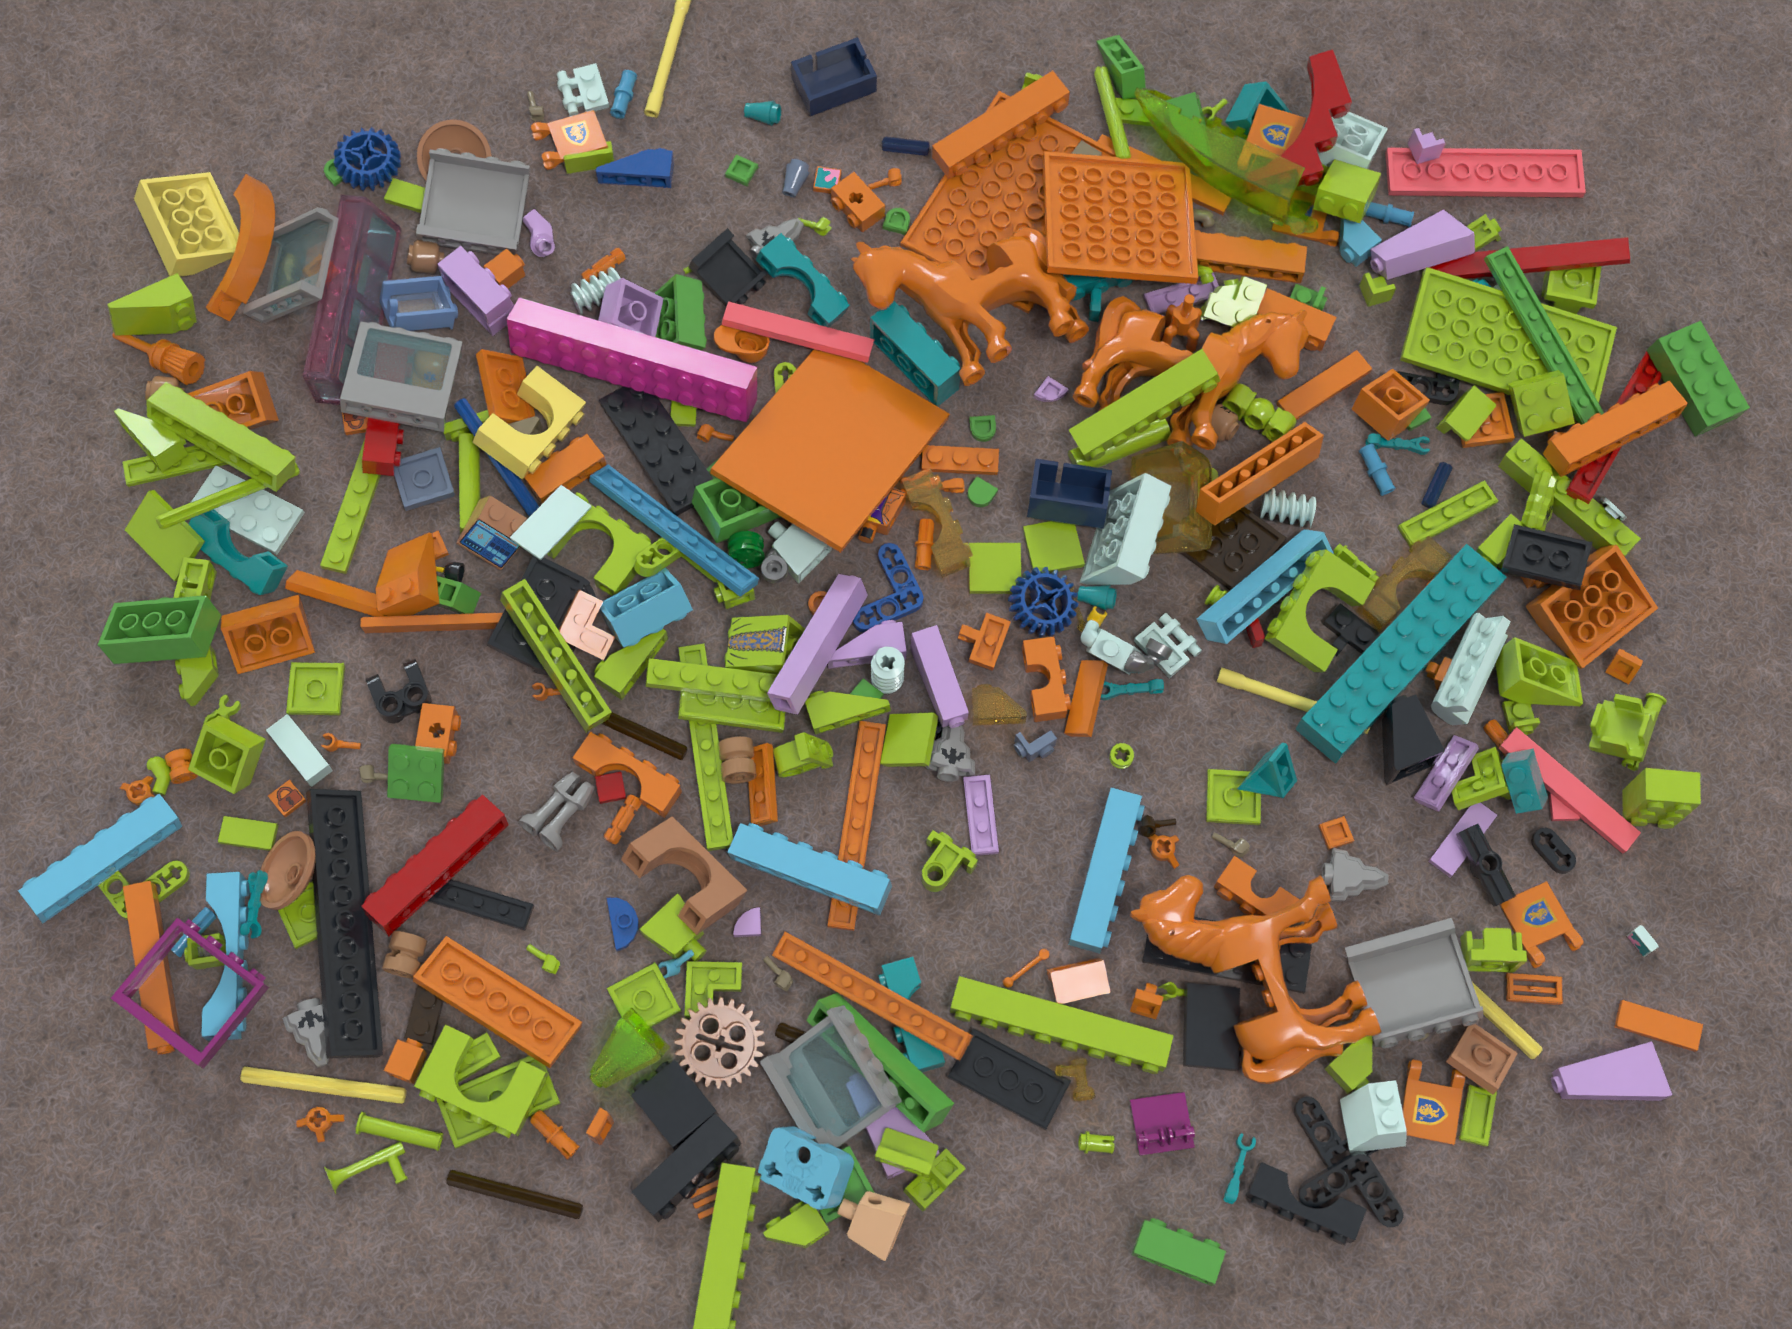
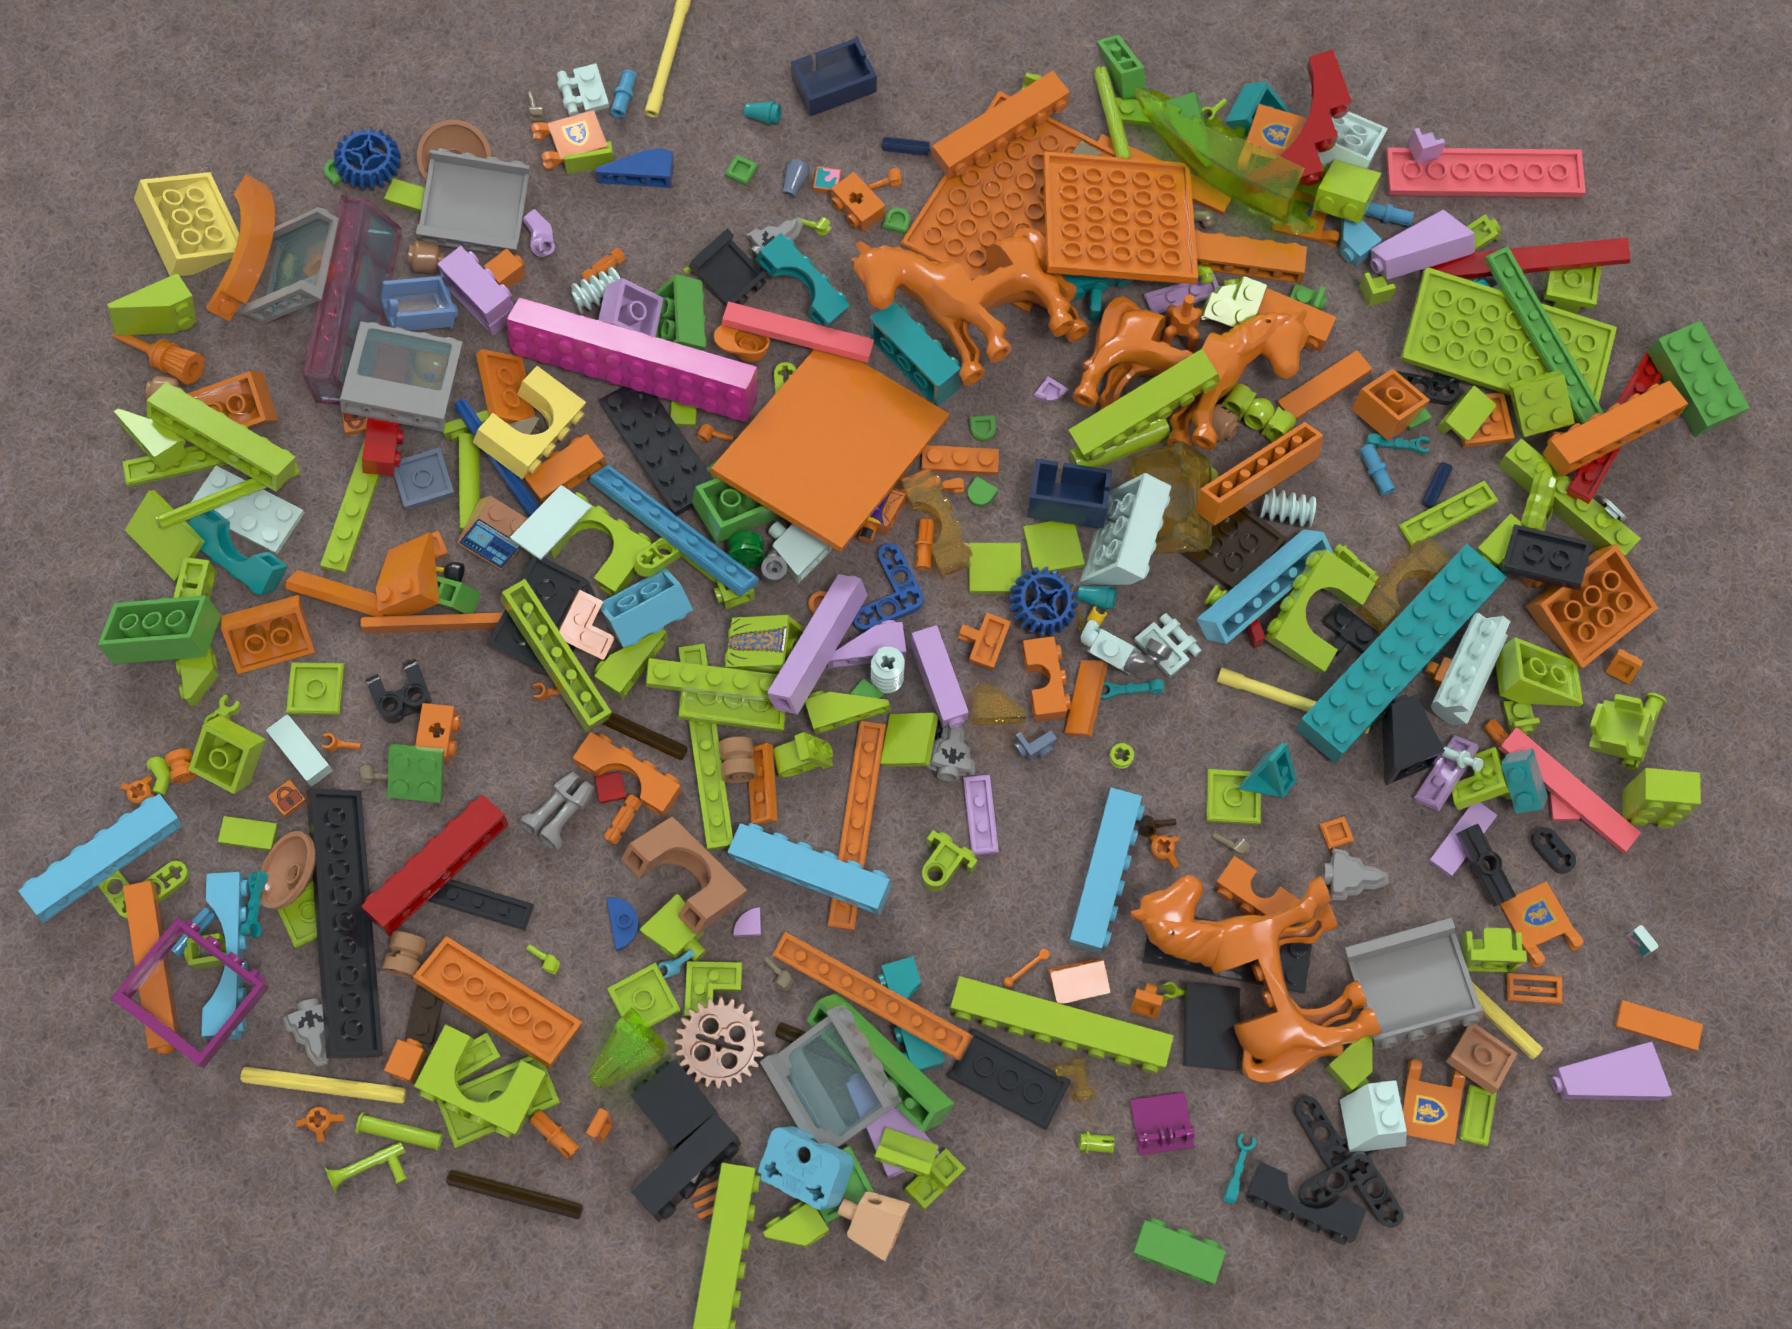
none -> light aqua piece [1442,747,1483,772]

